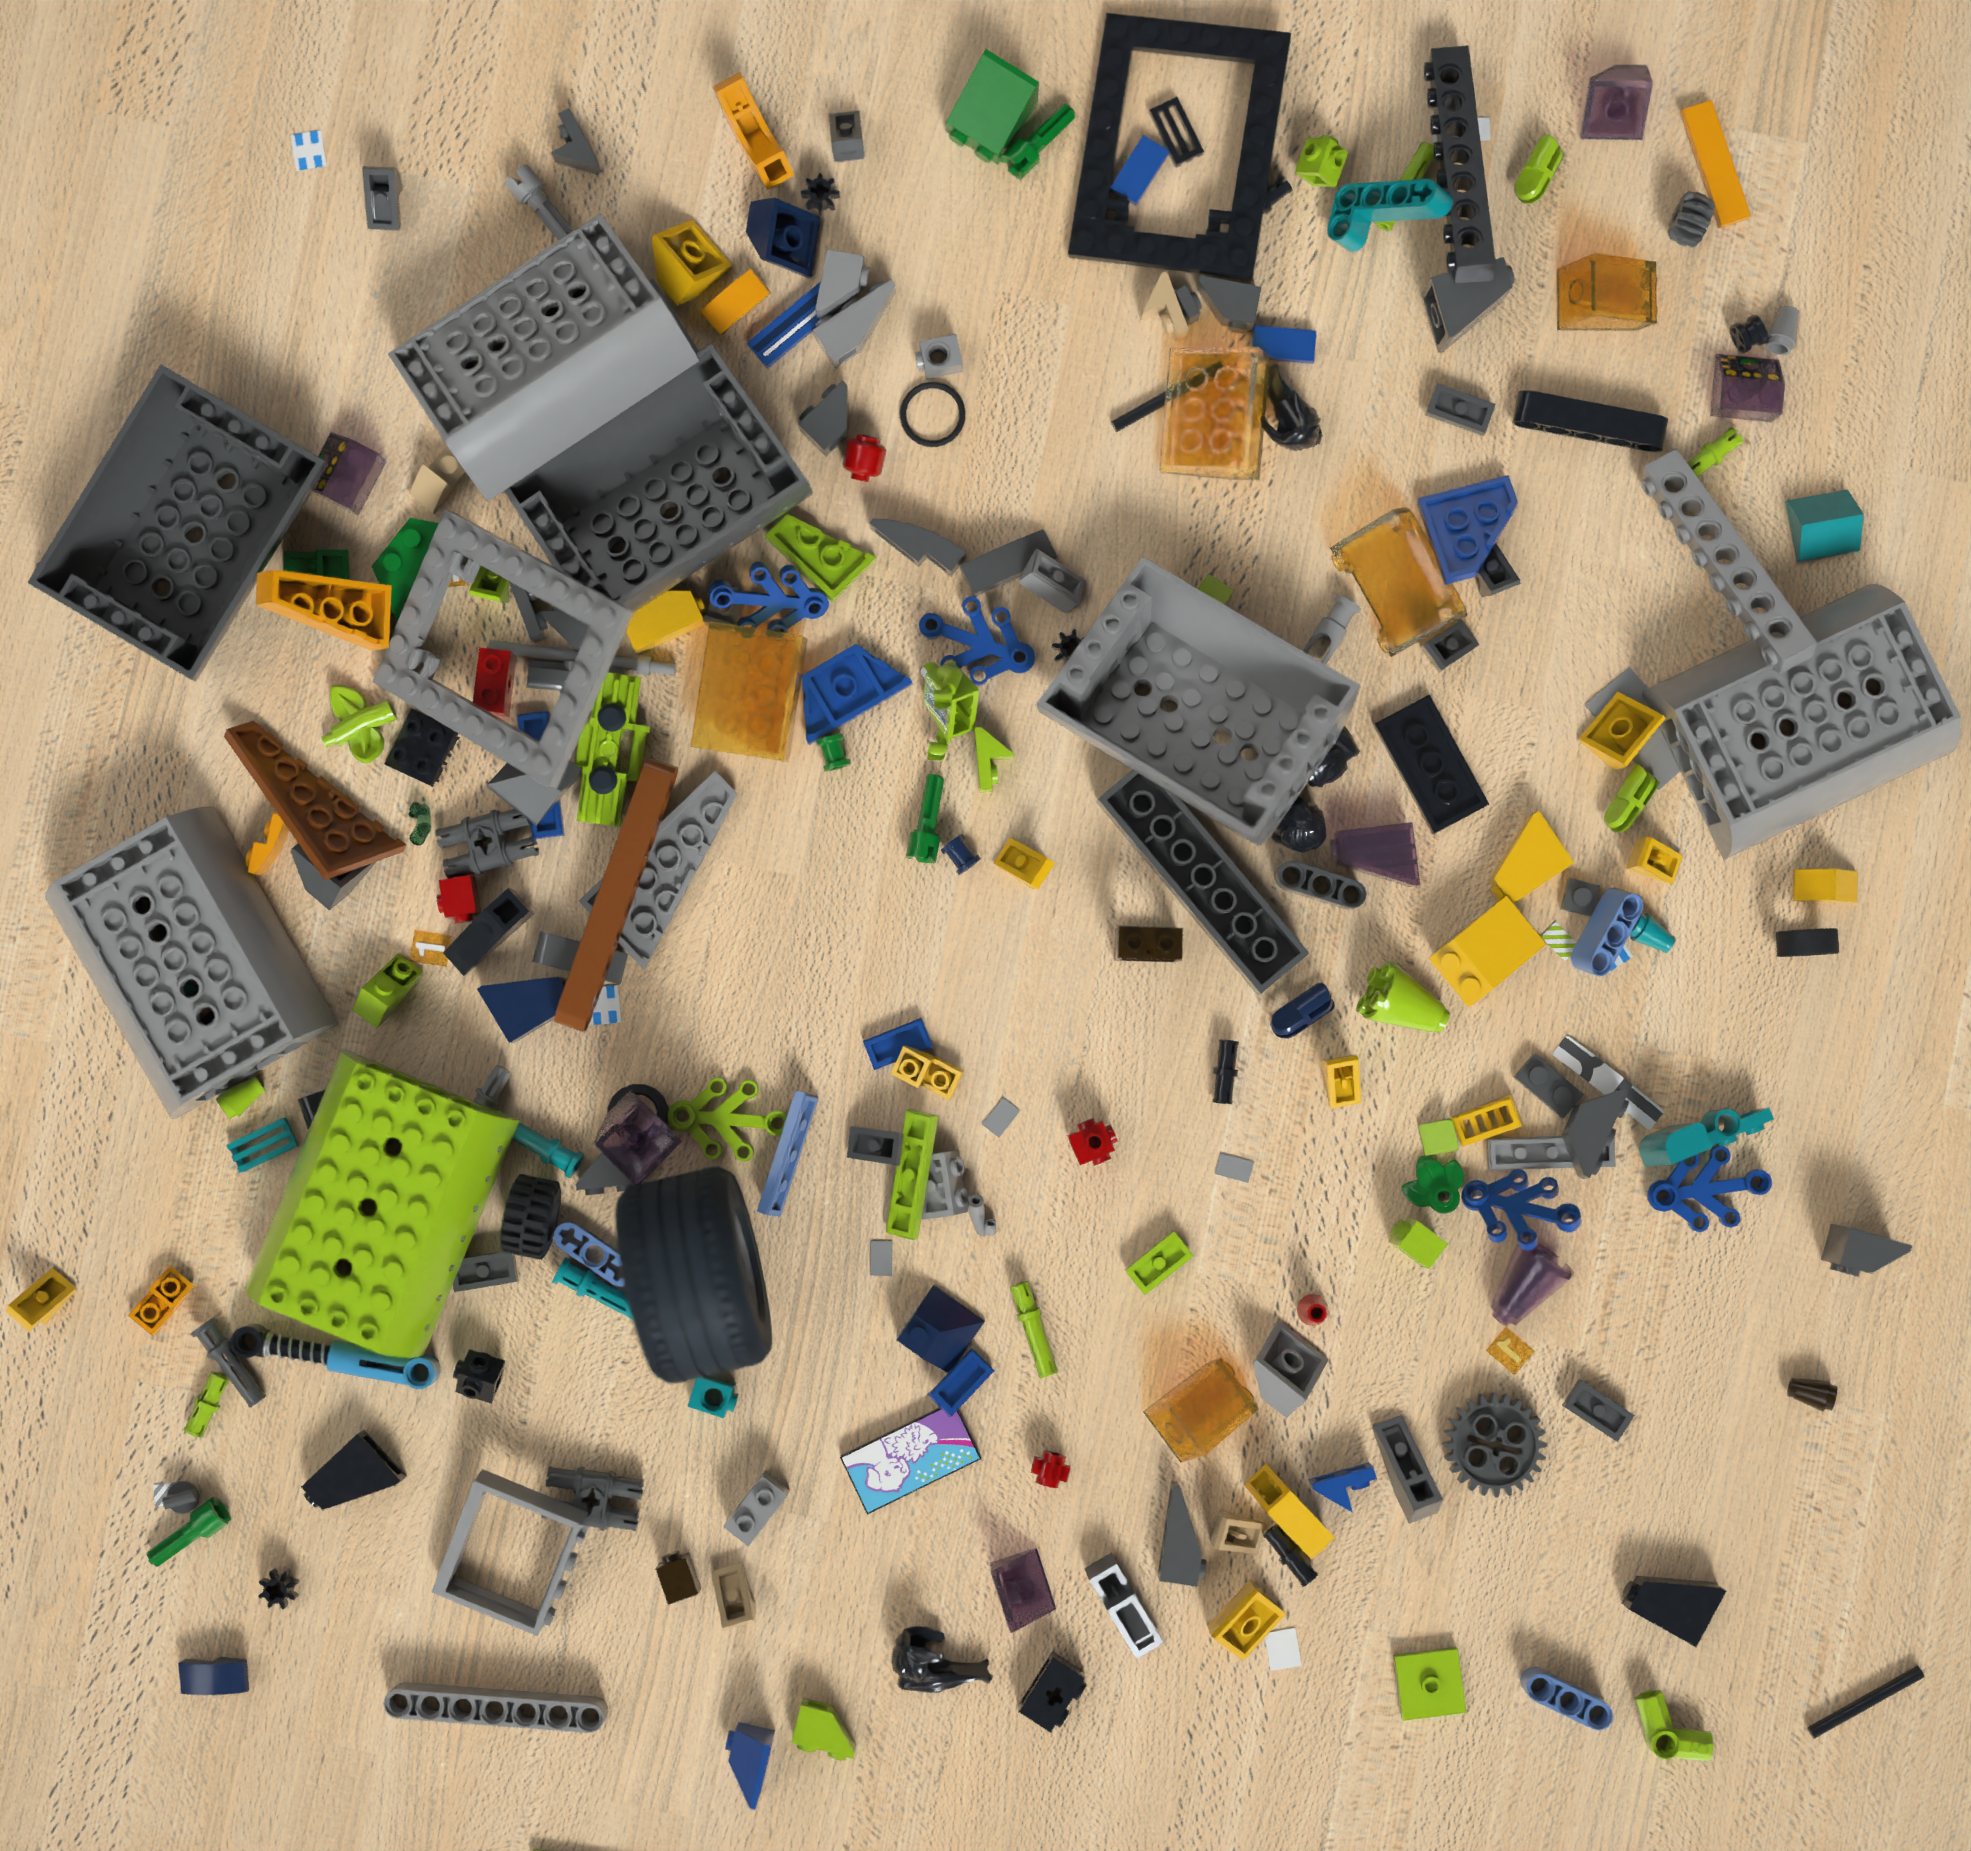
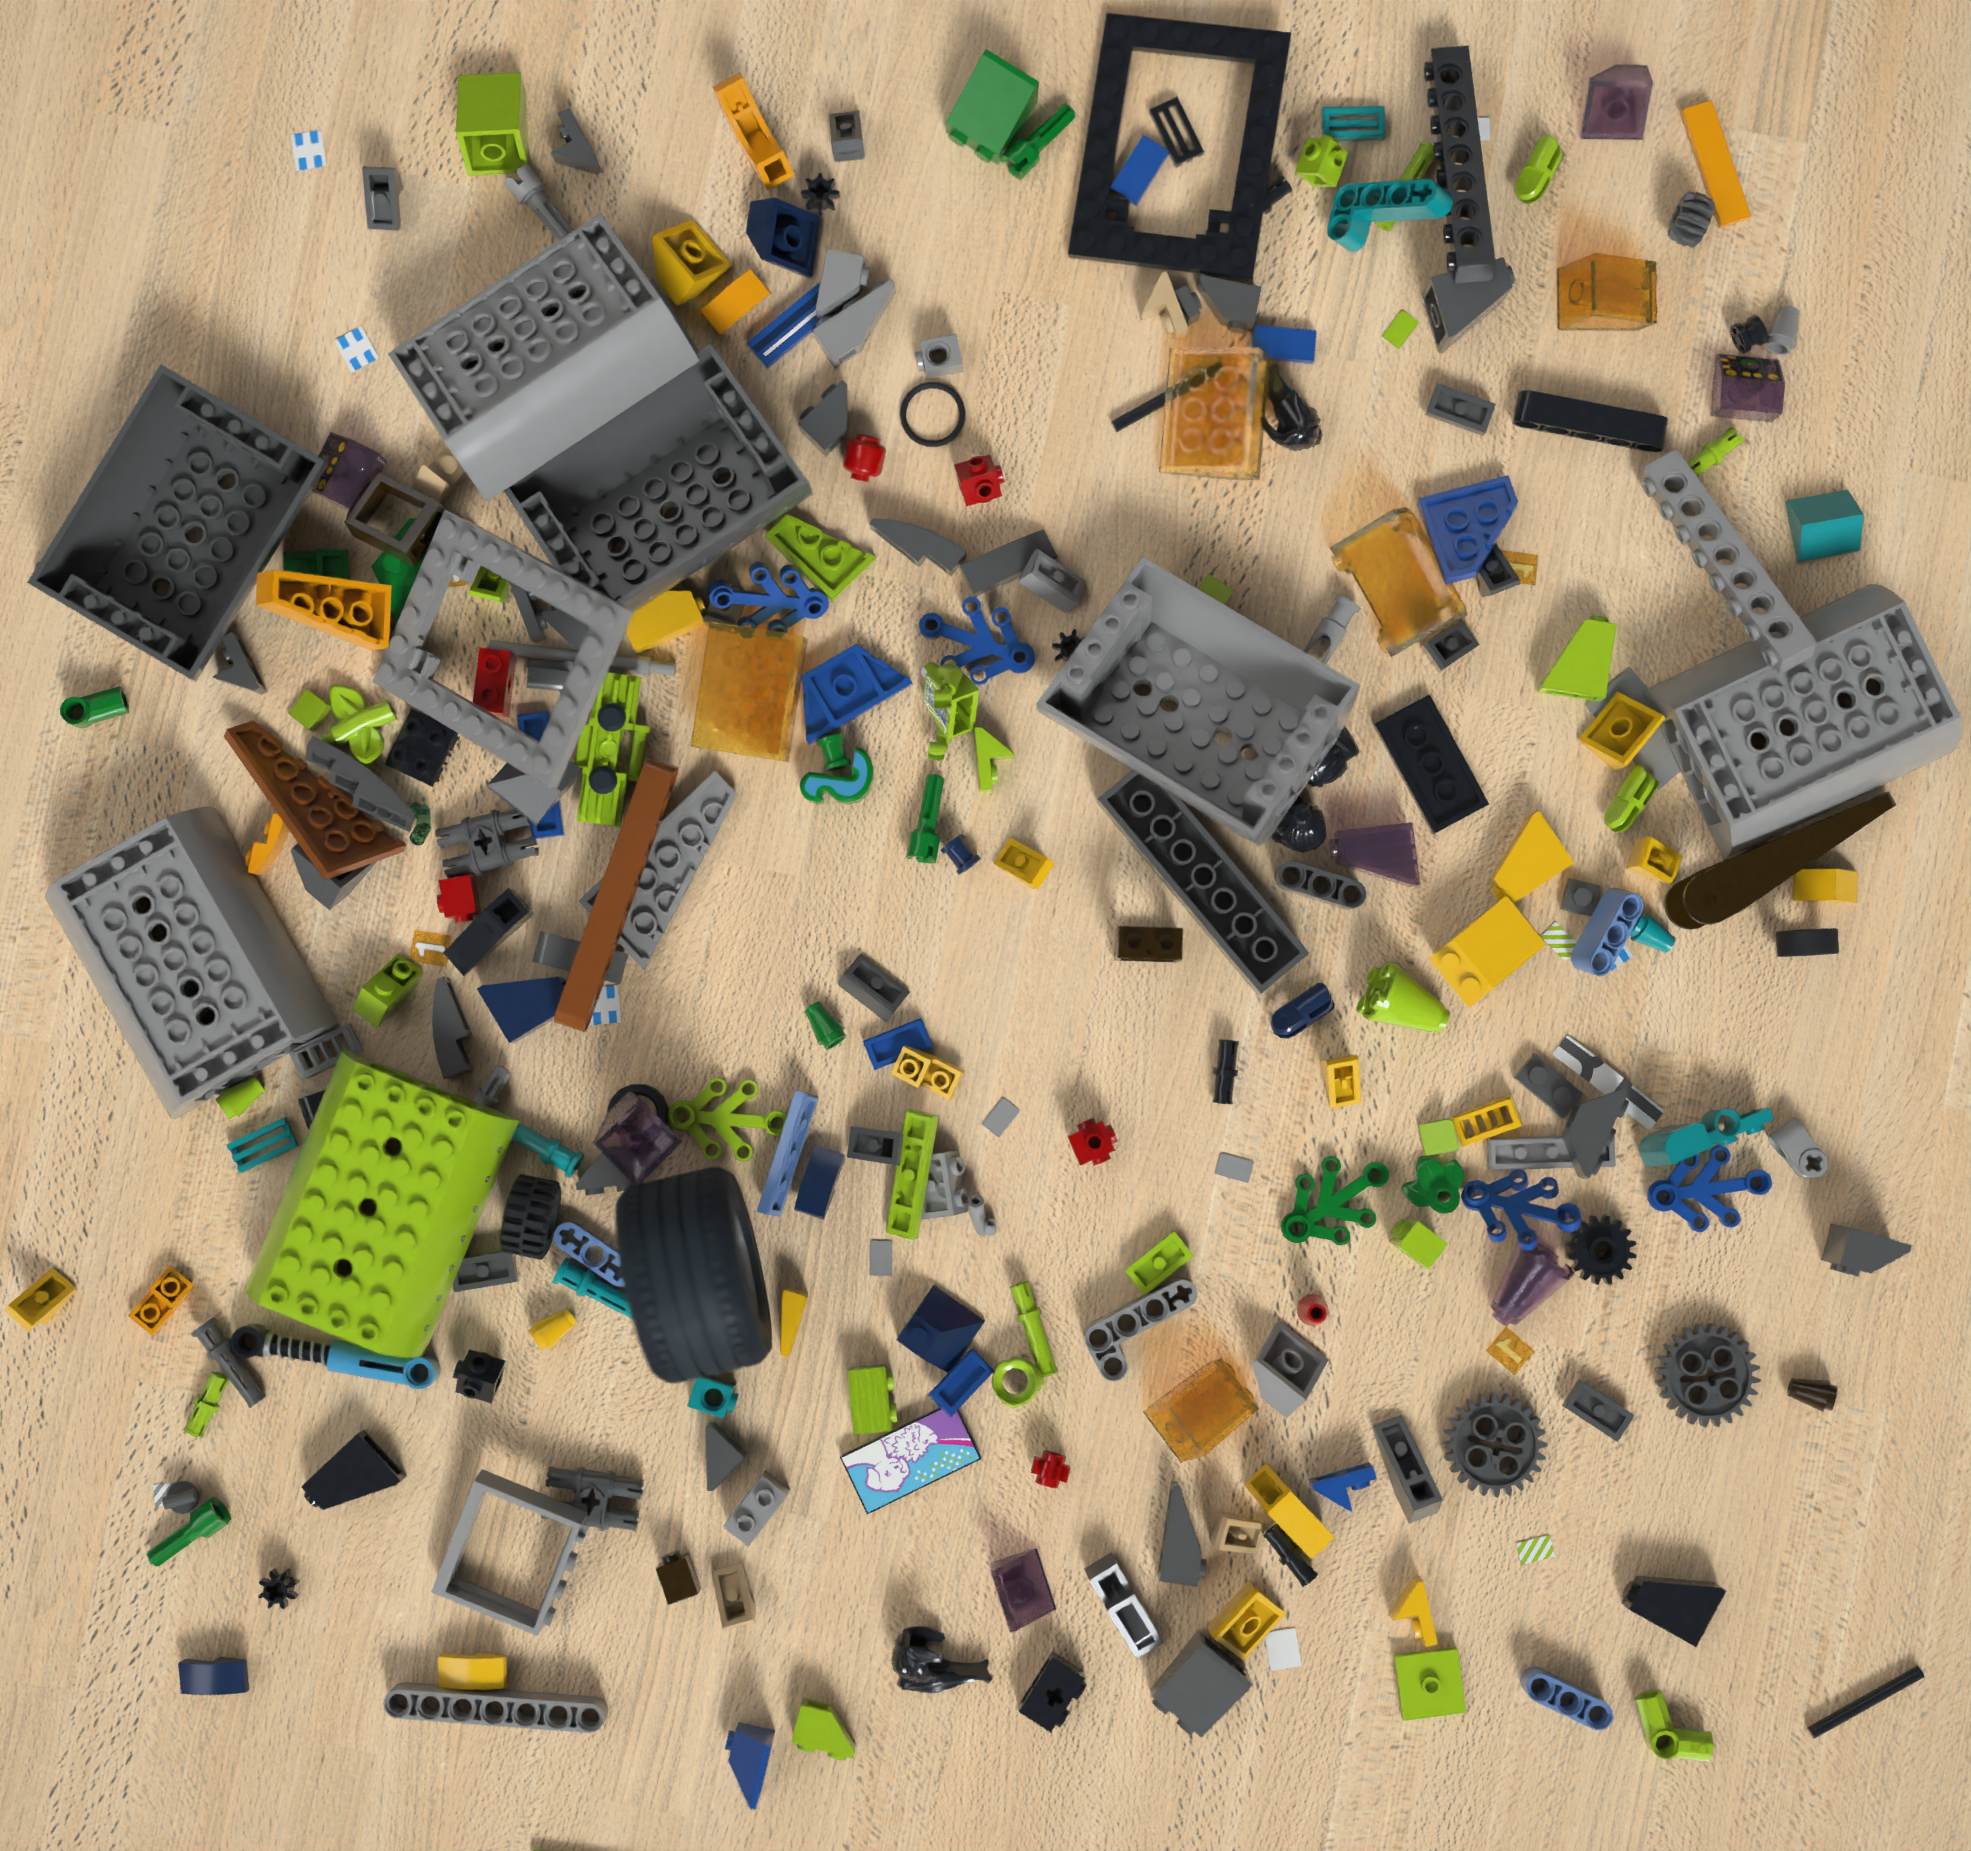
none -> green piece [60,686,129,728]
none -> dark grey slope [213,632,267,695]
none -> lime slope [288,688,331,732]
none -> light grey slope [289,1023,364,1079]
none -> dark grey slope [306,736,415,832]
none -> white sticker [334,326,379,373]
none -> dark brown window [344,472,444,567]
none -> dark grey slope [432,977,473,1079]
none -> yellow slope [438,1652,507,1690]
none -> lime slope [456,72,529,176]
none -> yellow cone [528,1308,577,1351]
none -> dark grey slope [706,1422,747,1491]
none -> yellow slope [780,1287,808,1358]
none -> dark blue slope [794,1145,845,1220]
none -> animal [800,746,874,805]
none -> green cone [804,1001,847,1050]
none -> dark grey slope [838,954,910,1022]
none -> lime brick [847,1364,898,1435]
none -> red brick [954,454,1005,507]
none -> lime piece [992,1356,1044,1409]
none -> light grey beam [1083,1277,1197,1381]
none -> dark grey slope [1150,1630,1253,1738]
none -> green plant [1281,1156,1389,1245]
none -> teal tile [1321,106,1385,141]
none -> lime sticker [1382,310,1419,349]
none -> yellow slope [1389,1575,1438,1647]
none -> clear yellow sticker [1502,551,1538,585]
none -> sticker [1516,1535,1555,1565]
none -> lime slope [1538,616,1617,702]
none -> black gear [1565,1215,1637,1285]
none -> dark grey gear [1654,1323,1761,1428]
none -> dark brown piece [1664,791,1896,930]
none -> light grey piece [1768,1118,1828,1178]

